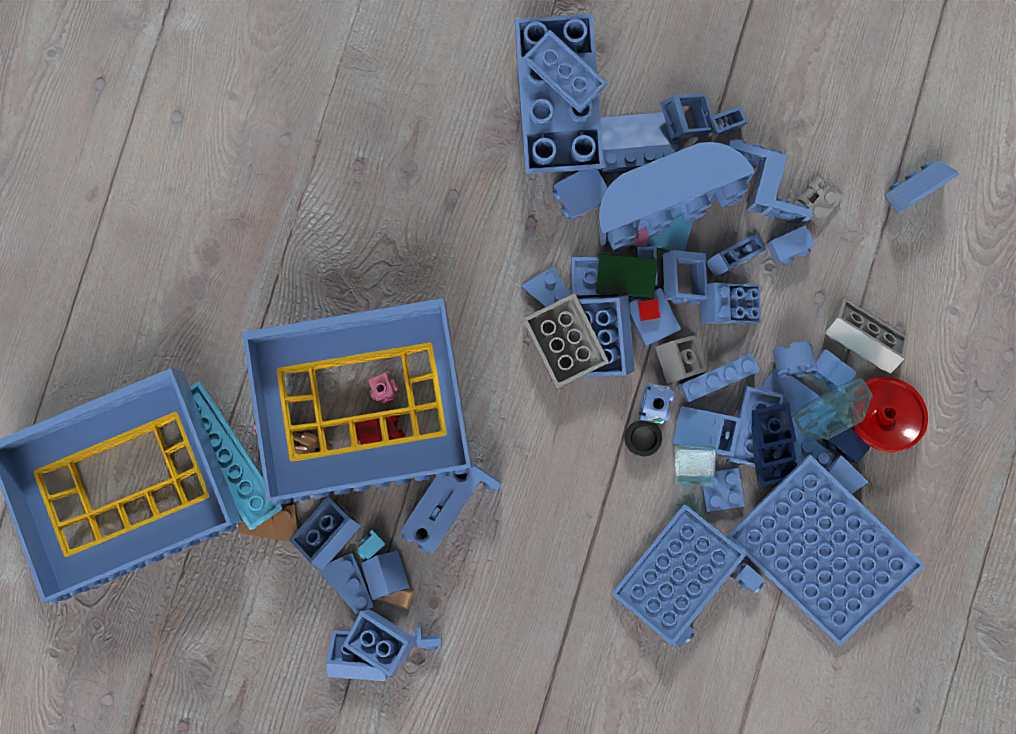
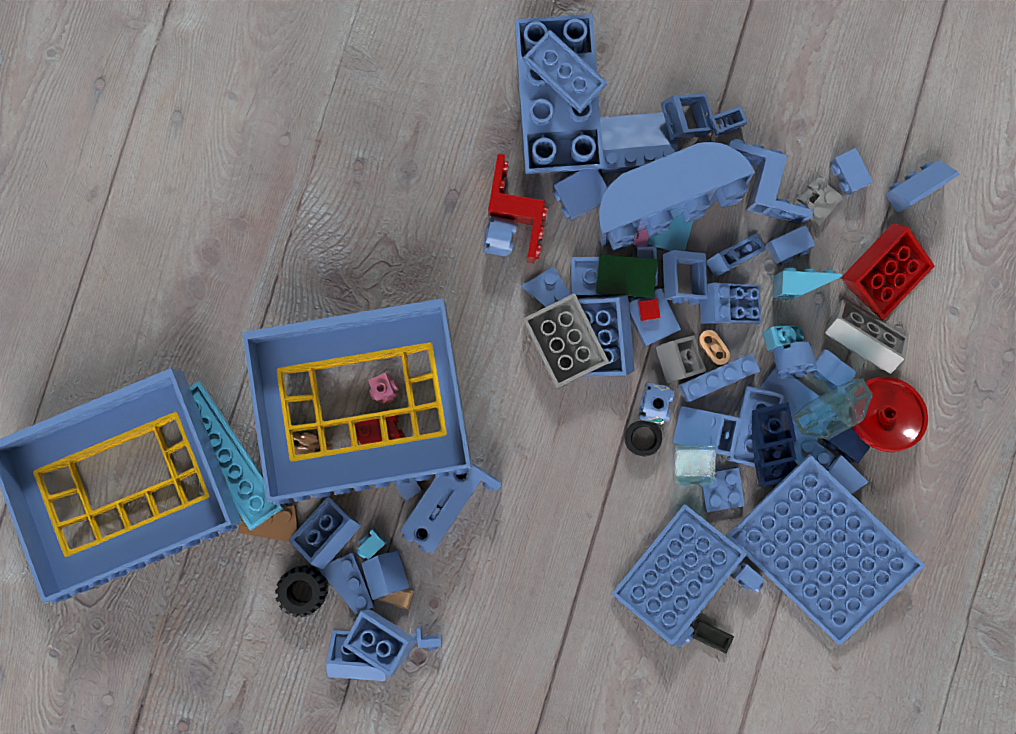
none -> black tyre [275,565,328,617]
none -> medium blue brick [393,478,423,501]
none -> medium blue brick [483,215,517,257]
none -> red bracket [488,154,548,264]
none -> pearl dark grey tile [693,619,734,654]
none -> light nougat plate [698,330,730,365]
none -> medium azure slope [762,325,804,351]
none -> medium azure slope [773,268,842,300]
none -> medium blue brick [830,148,873,196]
none -> red slope [841,223,935,321]

